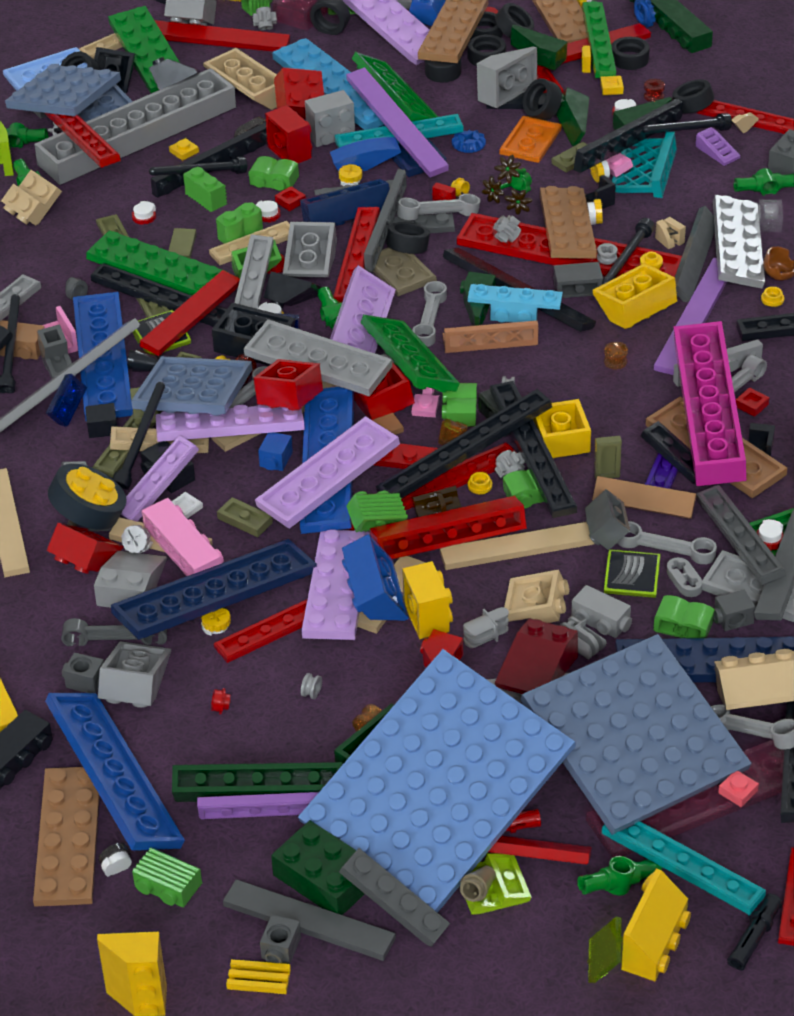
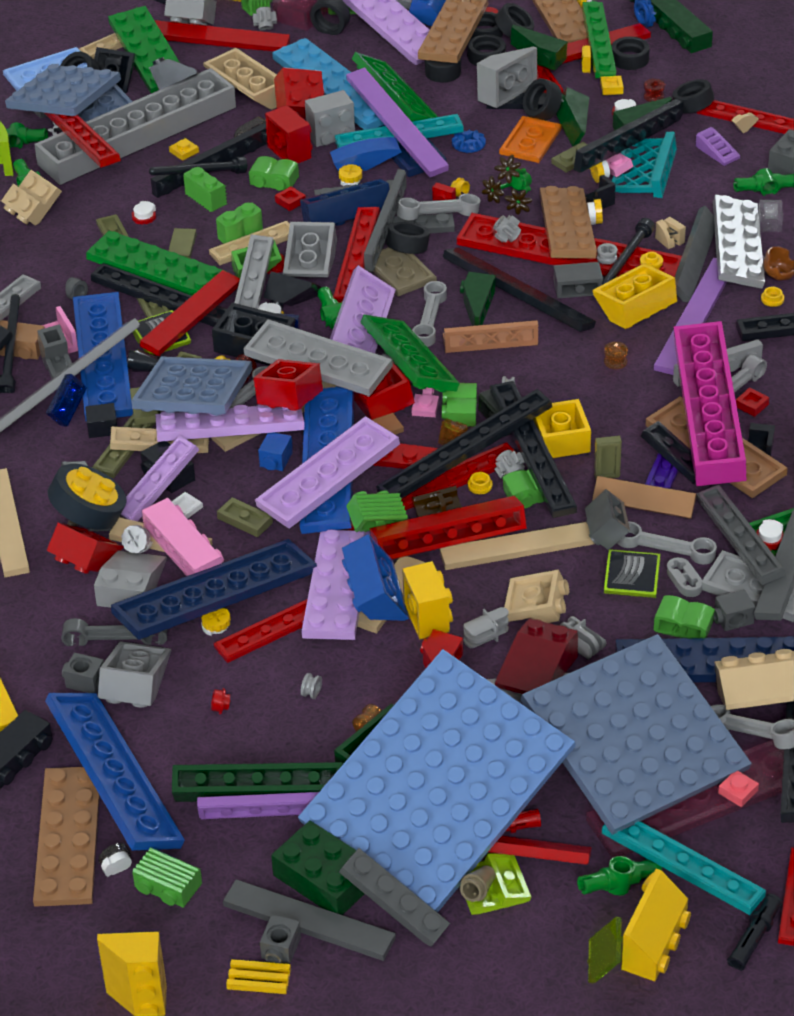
black piece [112,382,165,490] -> none
white piece [256,200,281,222] -> none
medium azure bracket [468,284,563,322] -> none
light grey brick [571,585,632,638] -> none
black piece [642,113,732,134] -> none

